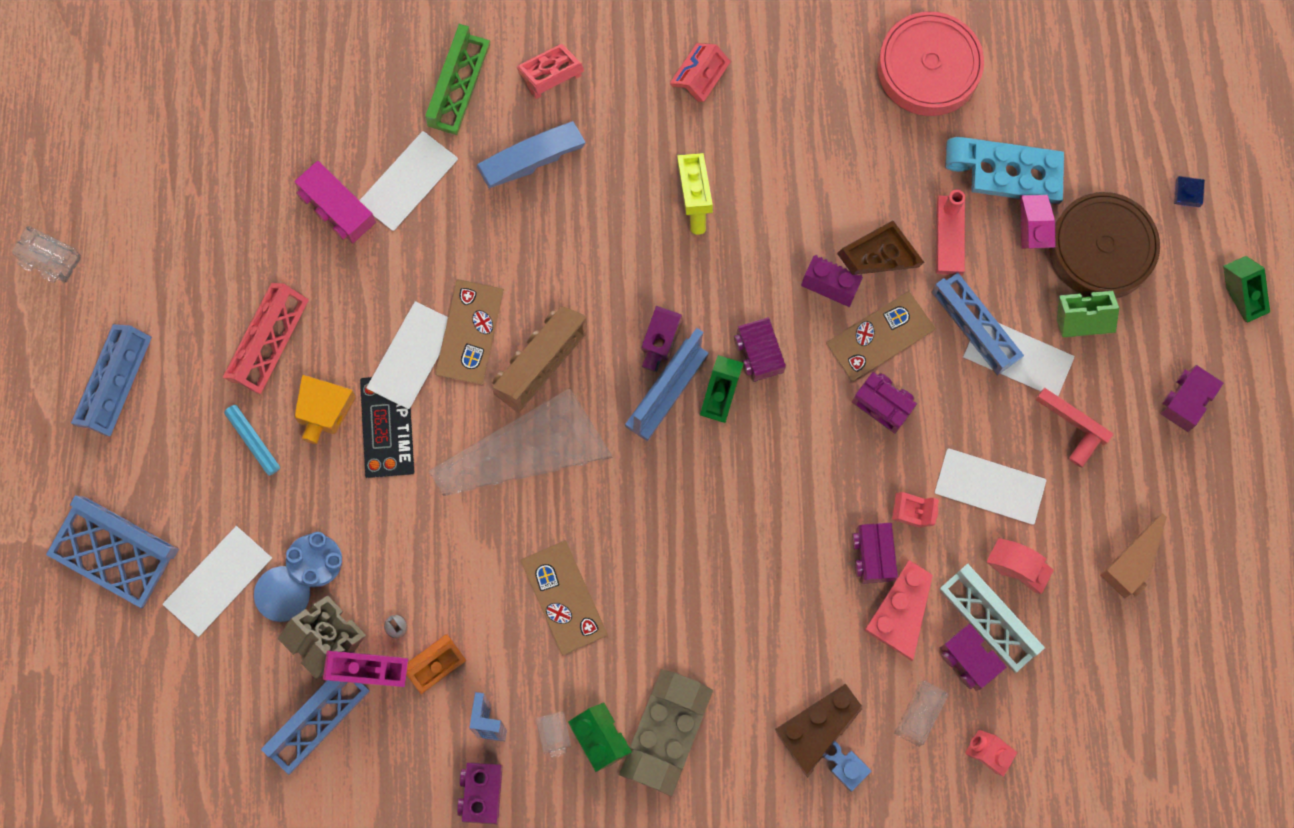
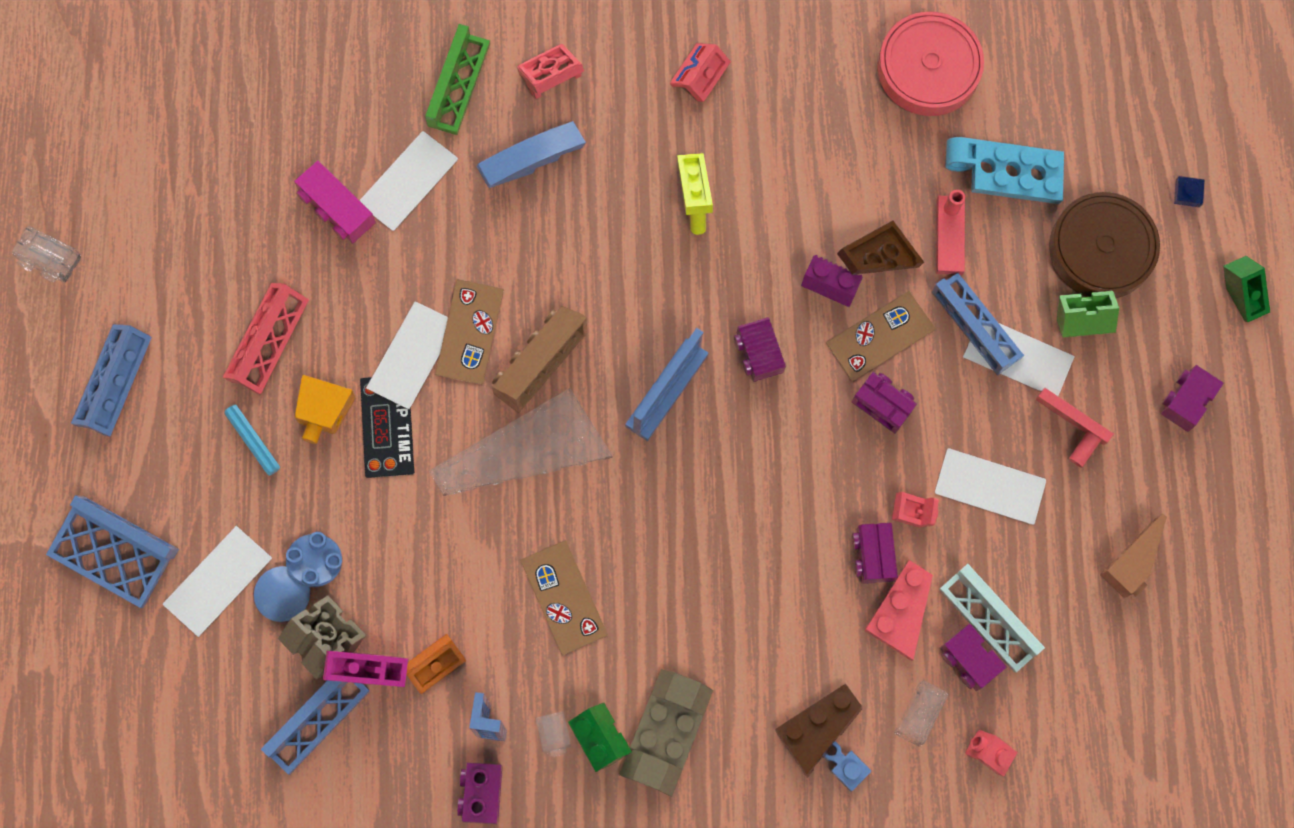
light grey hinge [384,615,407,638] -> none
magenta torso [641,306,683,372] -> none
green slope [700,355,744,423] -> none
coral brick [987,538,1054,594] -> none
dark pink slope [1020,195,1055,249] -> none

